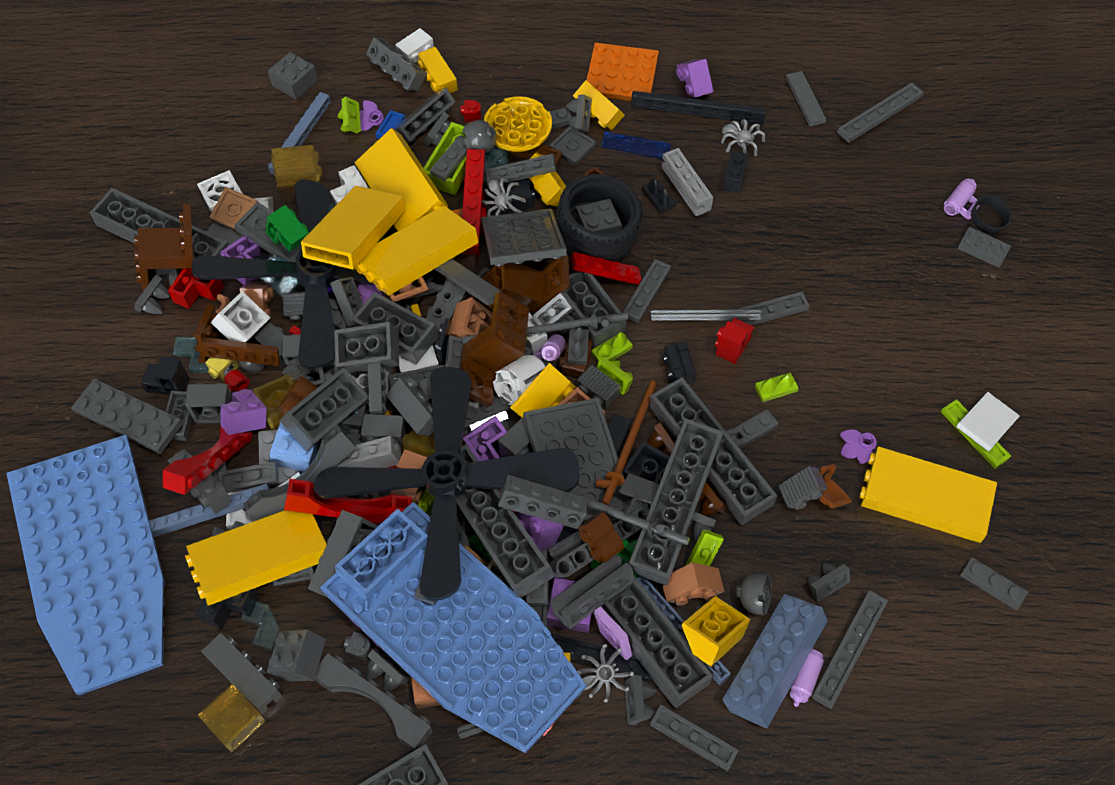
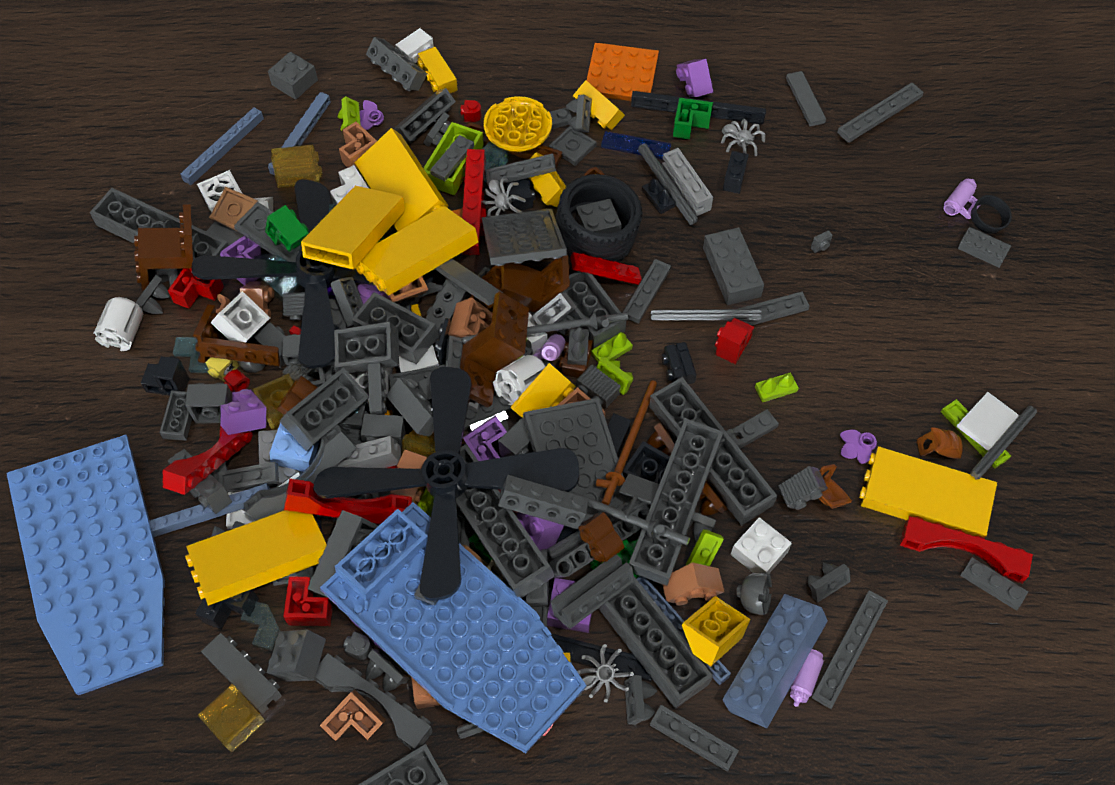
dark grey plate [71,379,183,454] -> none
blue tile [375,110,406,139] -> none
dark grey cylinder [463,120,496,154] -> none
lavender plate [594,606,632,660] -> none
none -> white cylinder [93,297,143,351]
none -> sand blue piece [180,107,264,185]
none -> red brick [284,577,333,626]
none -> nougat brick [320,690,386,741]
none -> nougat brick [339,122,377,169]
none -> dark grey axle [638,143,698,225]
none -> green brick [673,98,713,139]
none -> dark grey brick [703,227,764,305]
none -> white brick [731,518,792,574]
none -> dark grey plate [811,230,833,253]
none -> red arch [900,516,1033,584]
none -> dark orange piece [917,428,962,459]
none -> dark grey axle [970,406,1037,479]

